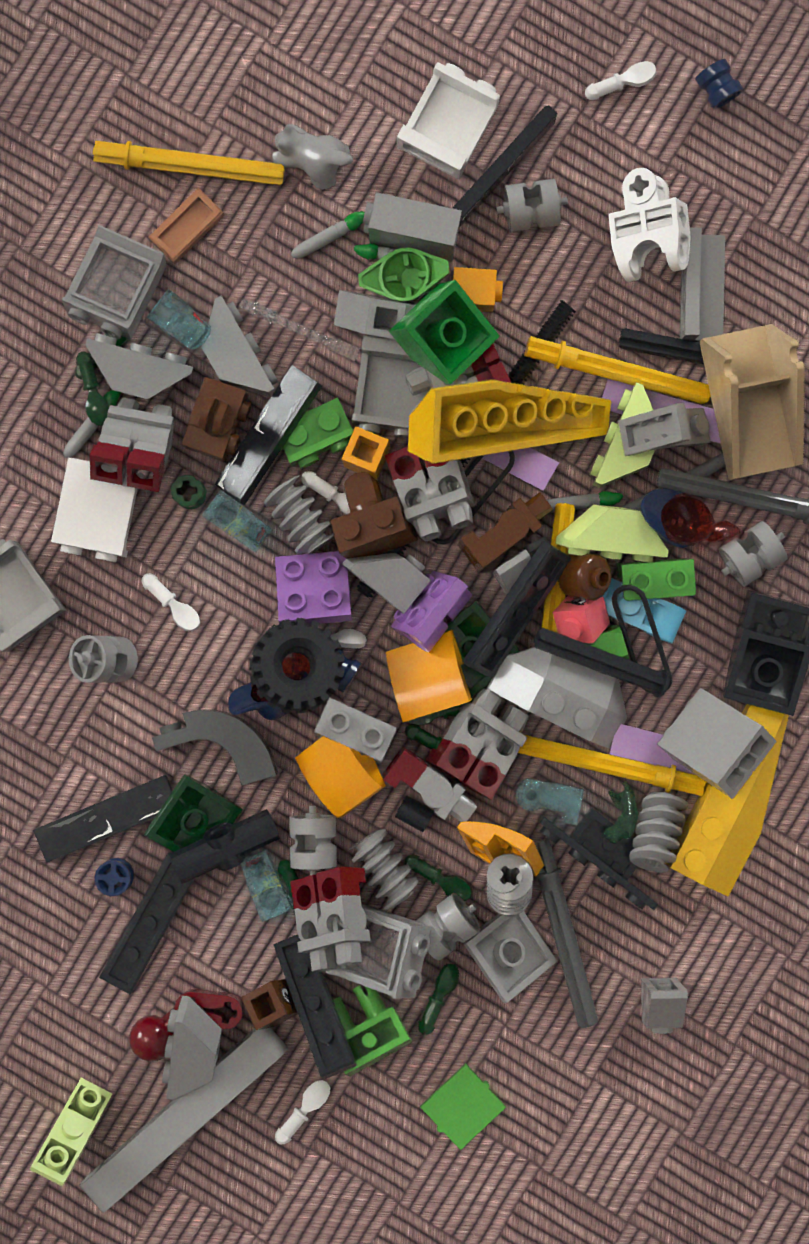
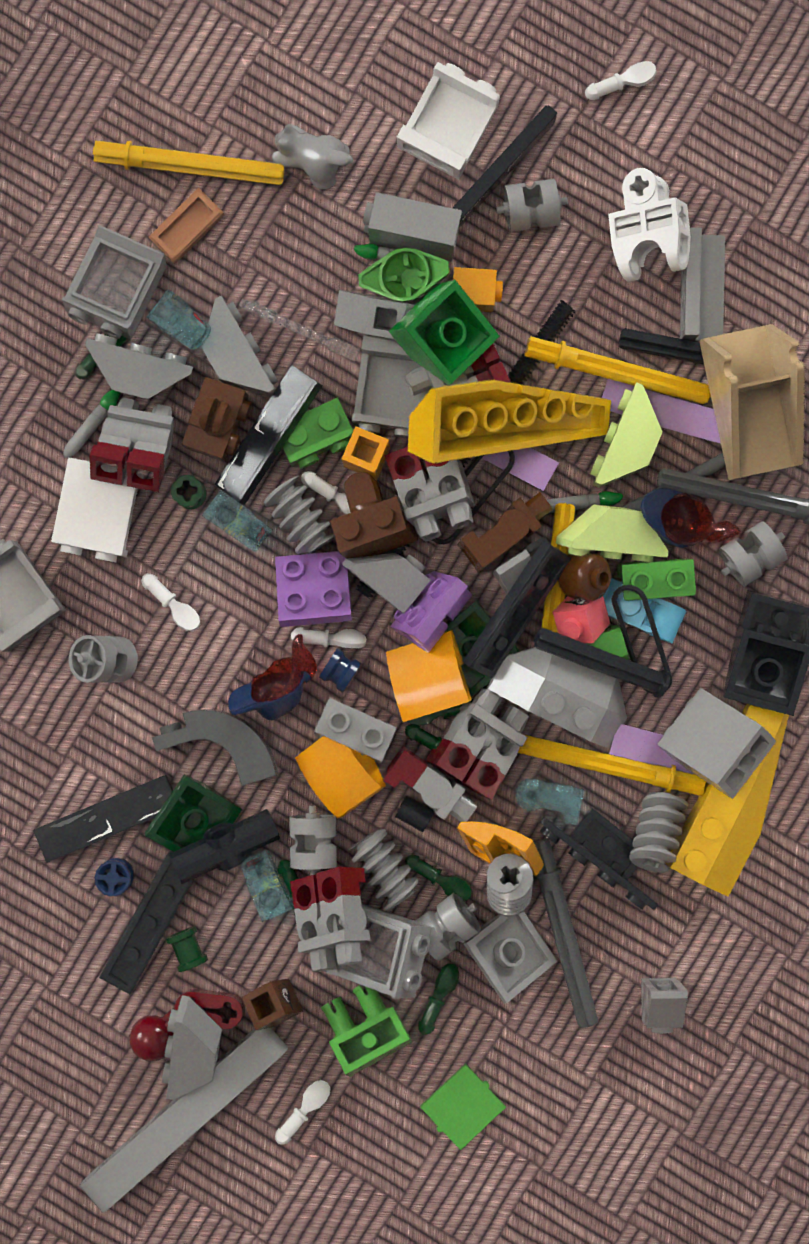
yellowish green slope [30,1078,112,1186] -> none
dark green piece [76,352,109,426] -> none
black tyre [249,618,345,714] -> none
black tile [273,934,357,1080] -> none
light grey piece [291,211,365,259] -> none
clear green piece [604,781,639,844] -> none
light grey bracket [618,403,711,456] -> none
dark blue wheel [695,58,744,110] -> none
none -> dark green bush [165,926,208,972]

